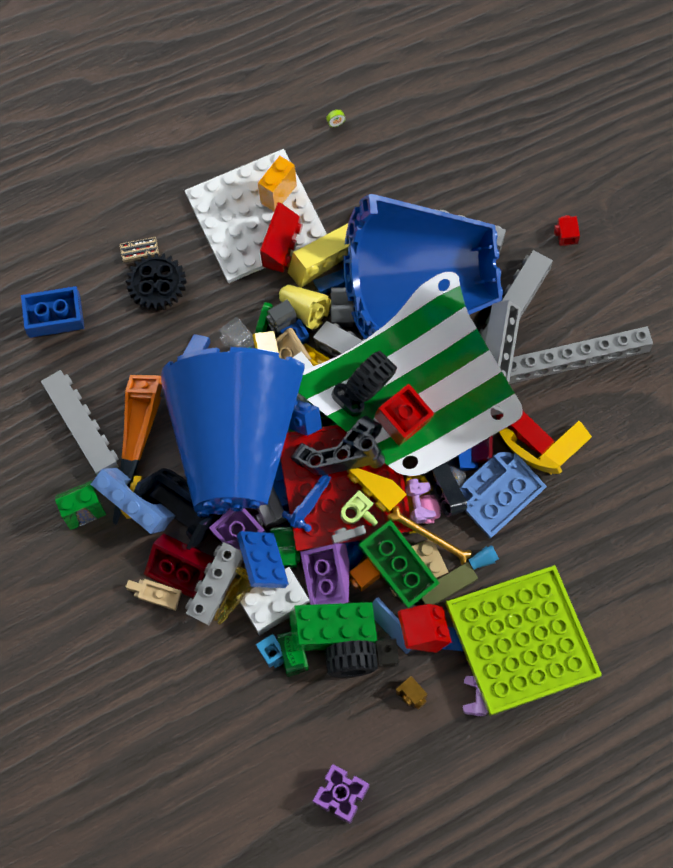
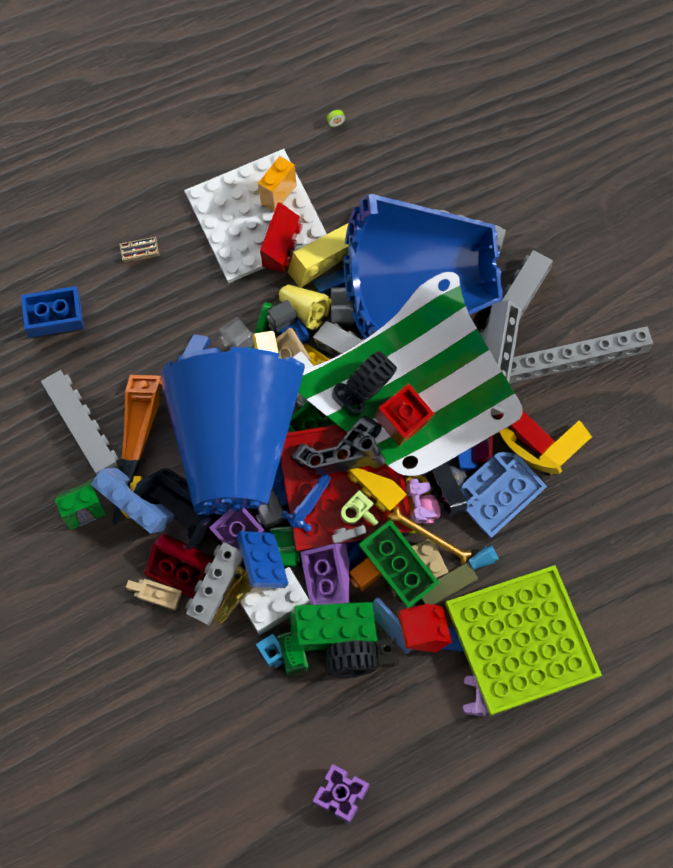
black gear [126,253,187,311] -> none
blue brick [288,399,322,436] -> none
pearl gold brick [396,676,427,709] -> none
red brick [554,215,580,246] -> none

